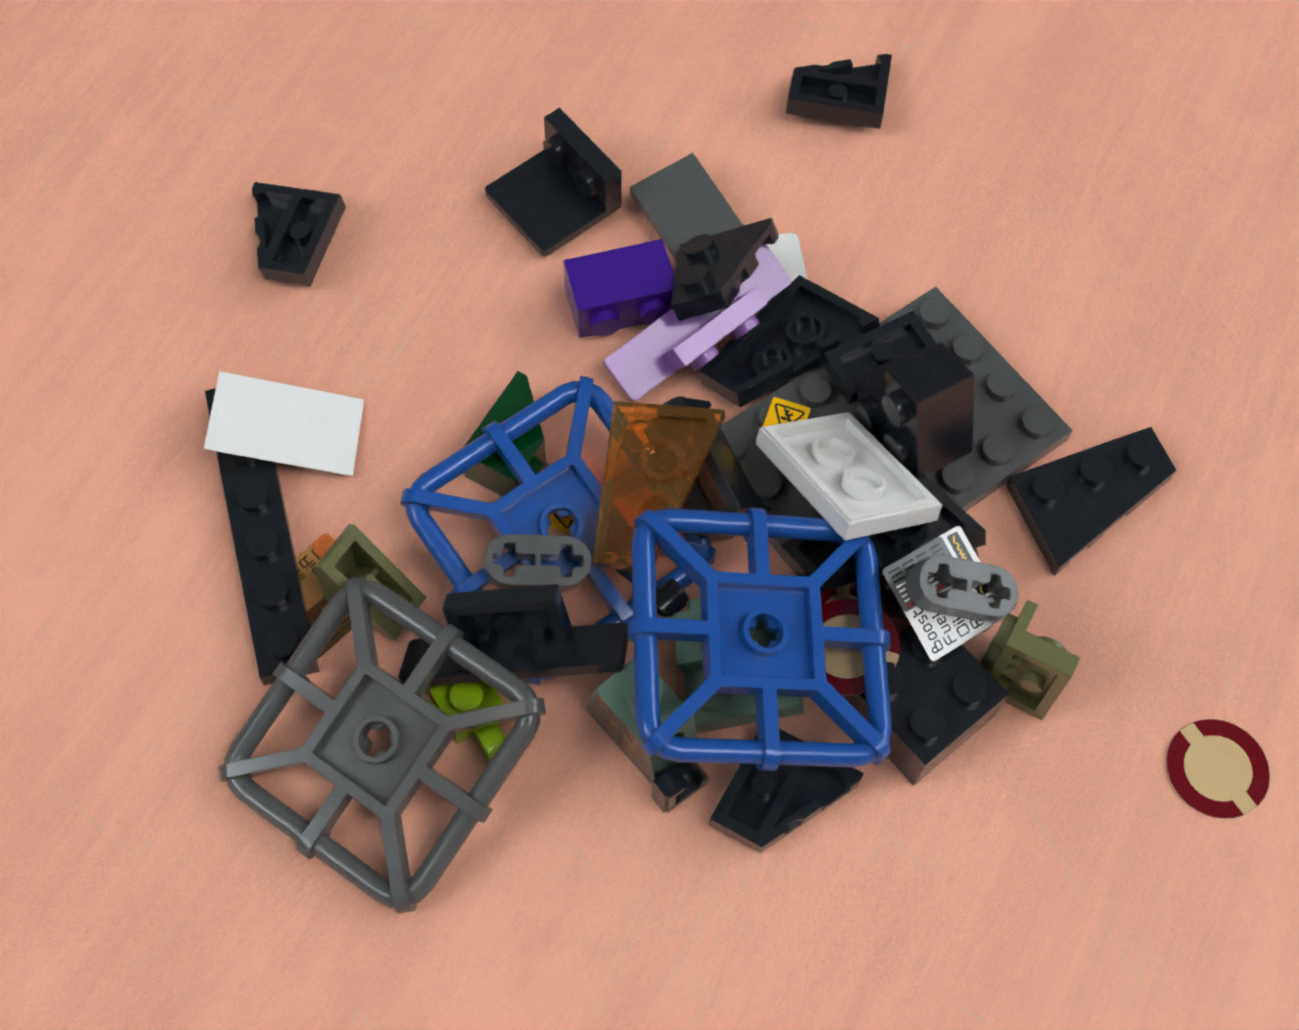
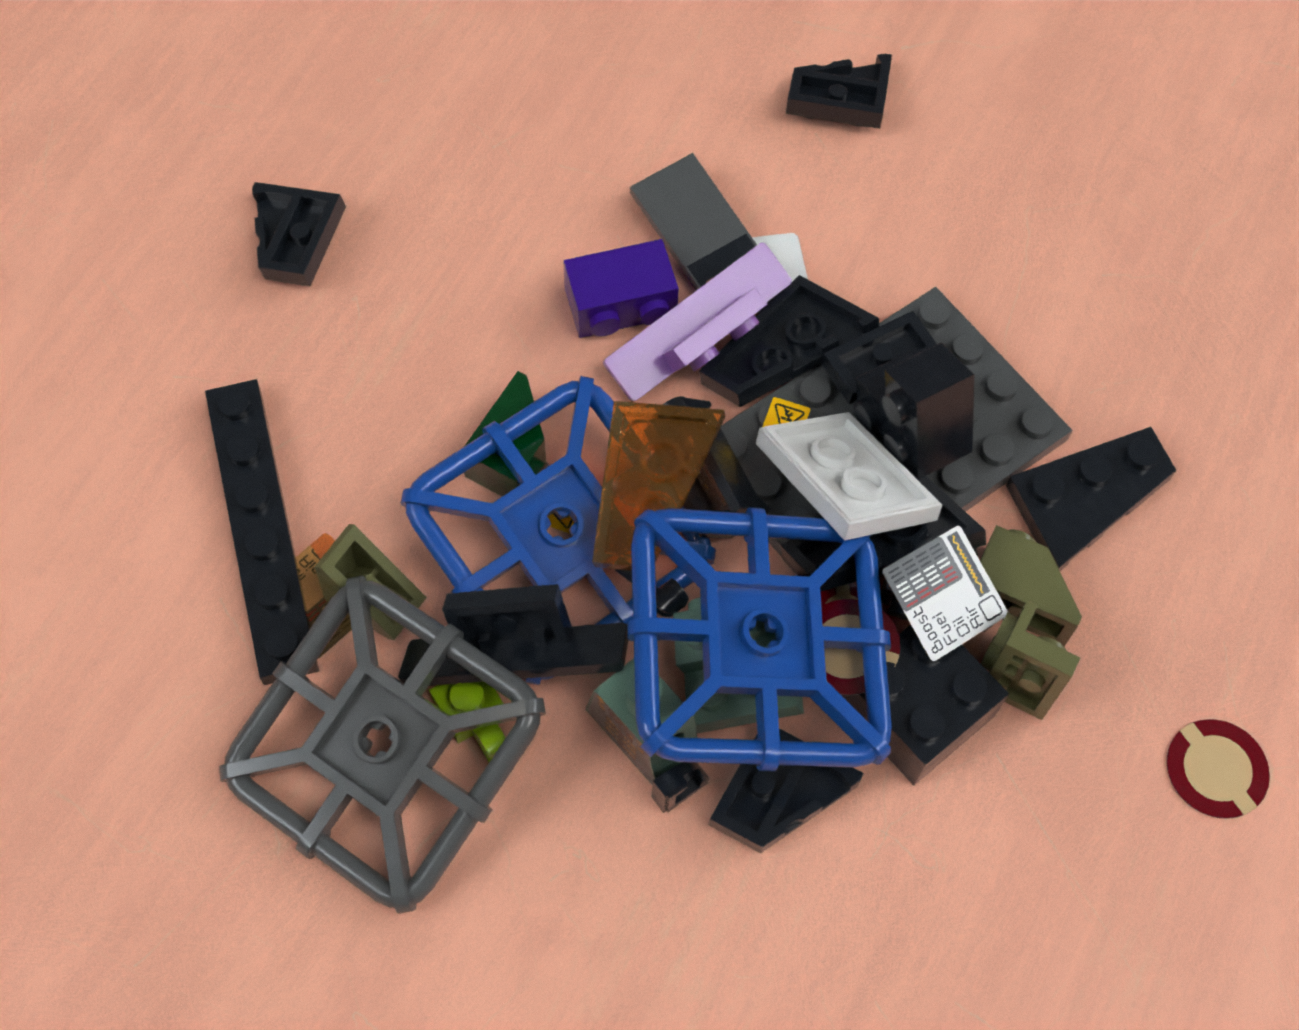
white sticker [204,371,364,476] -> none
dark grey beam [482,534,592,591] -> none
black bracket [485,107,622,256] -> none
black wing [671,217,779,321] -> none
beam [906,555,1018,621] -> none
none -> olive slope [980,525,1082,647]

